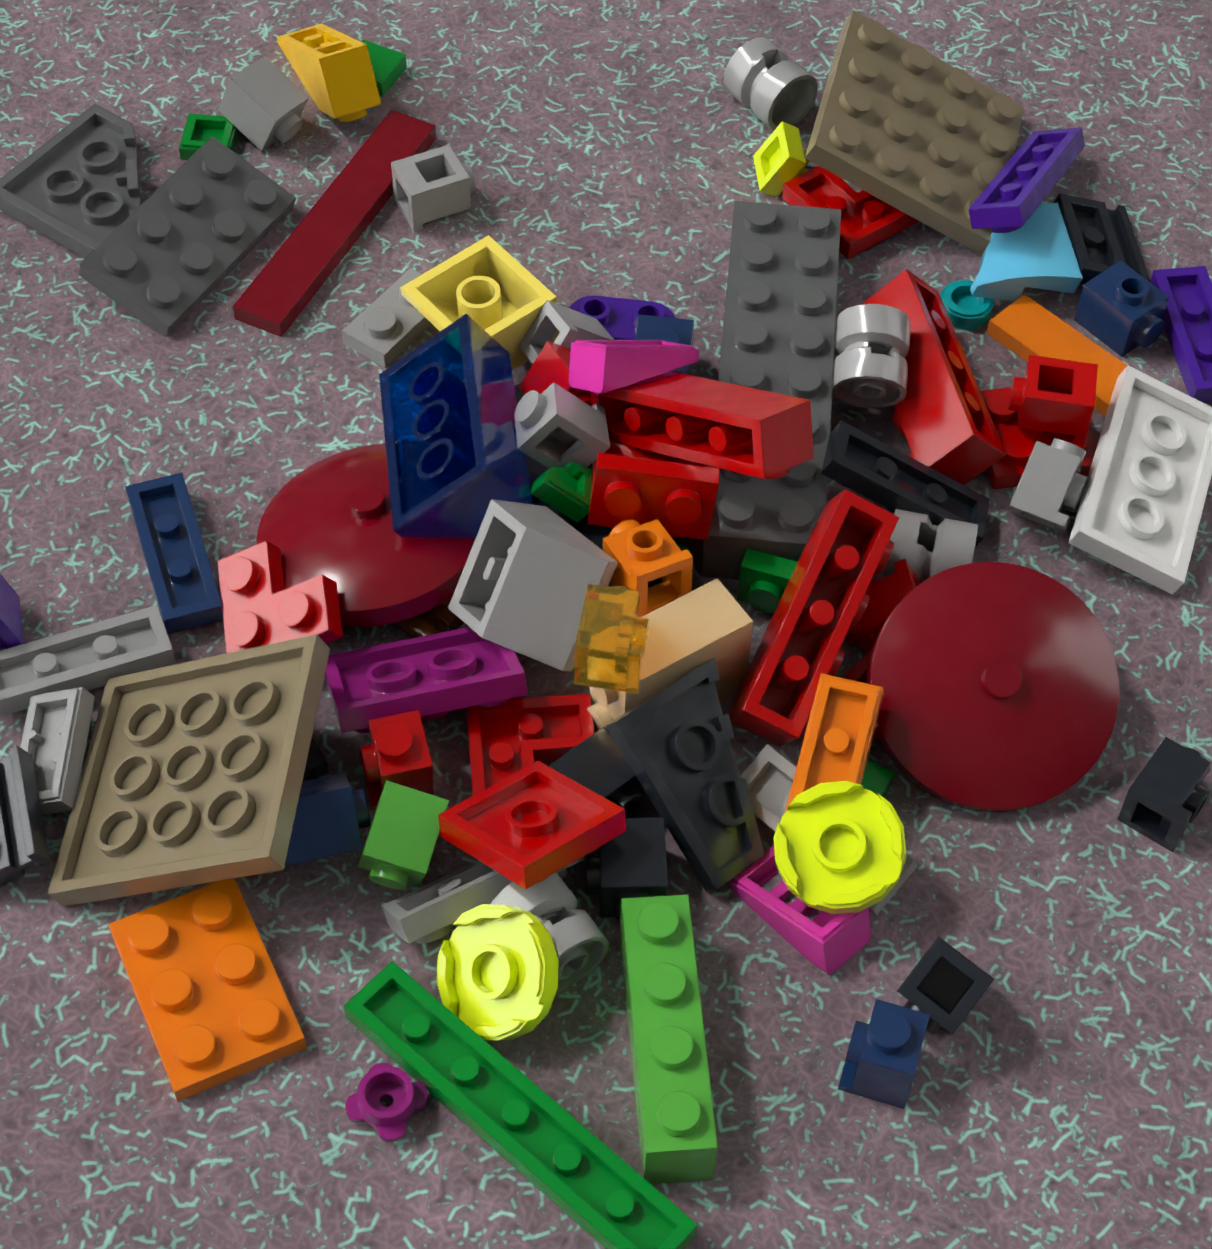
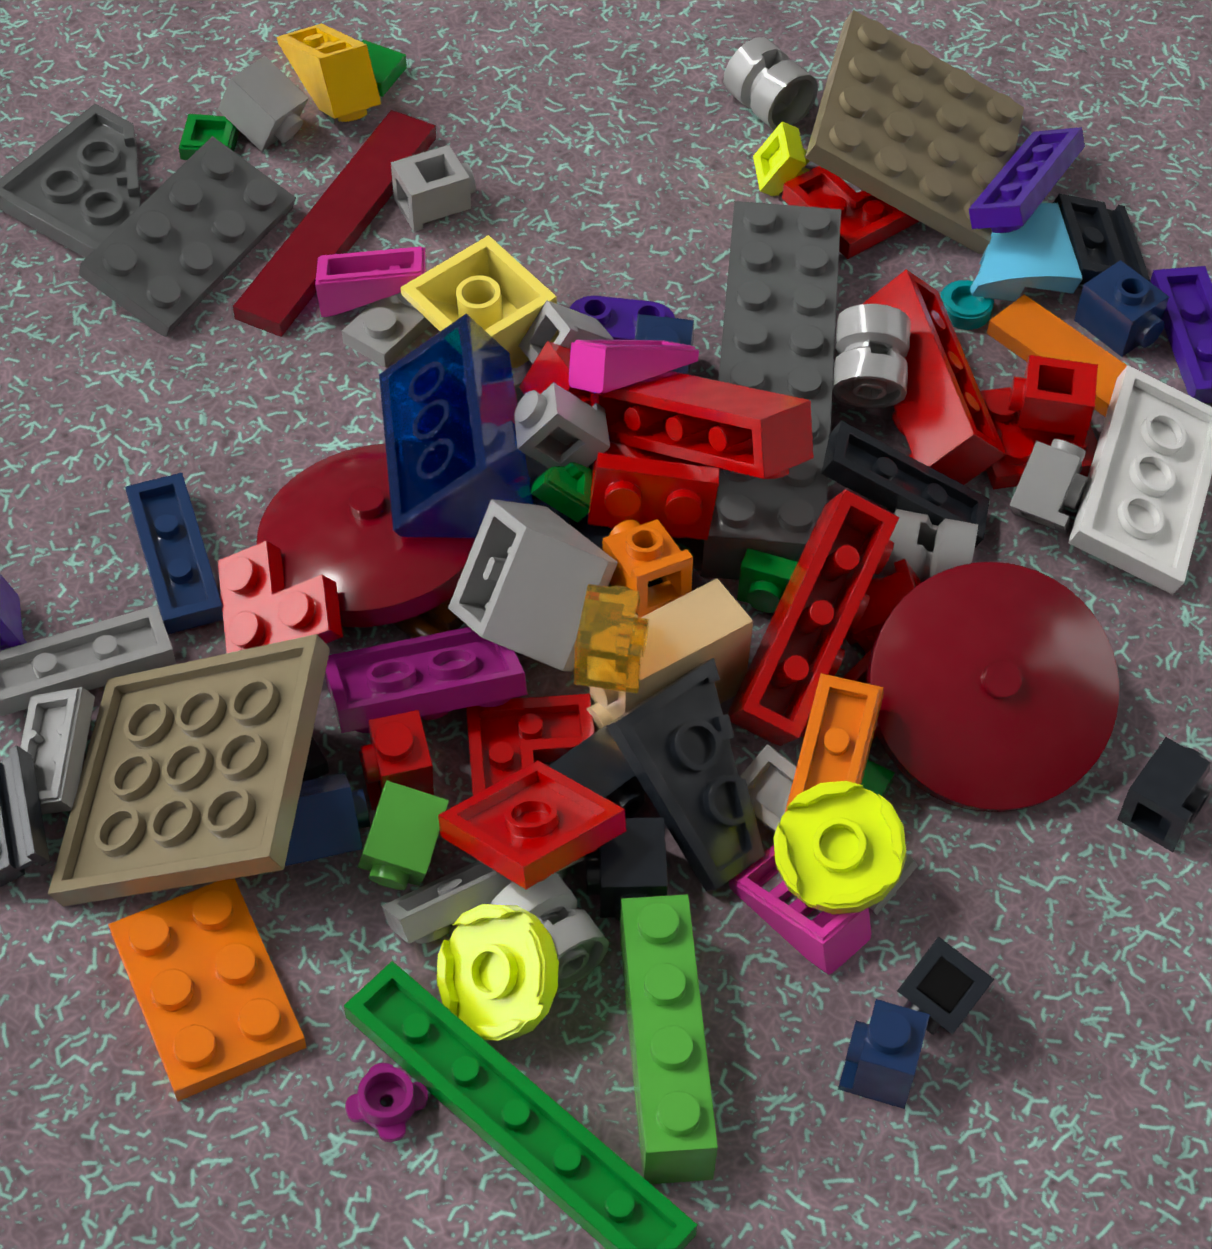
none -> dark pink slope [315,246,427,317]

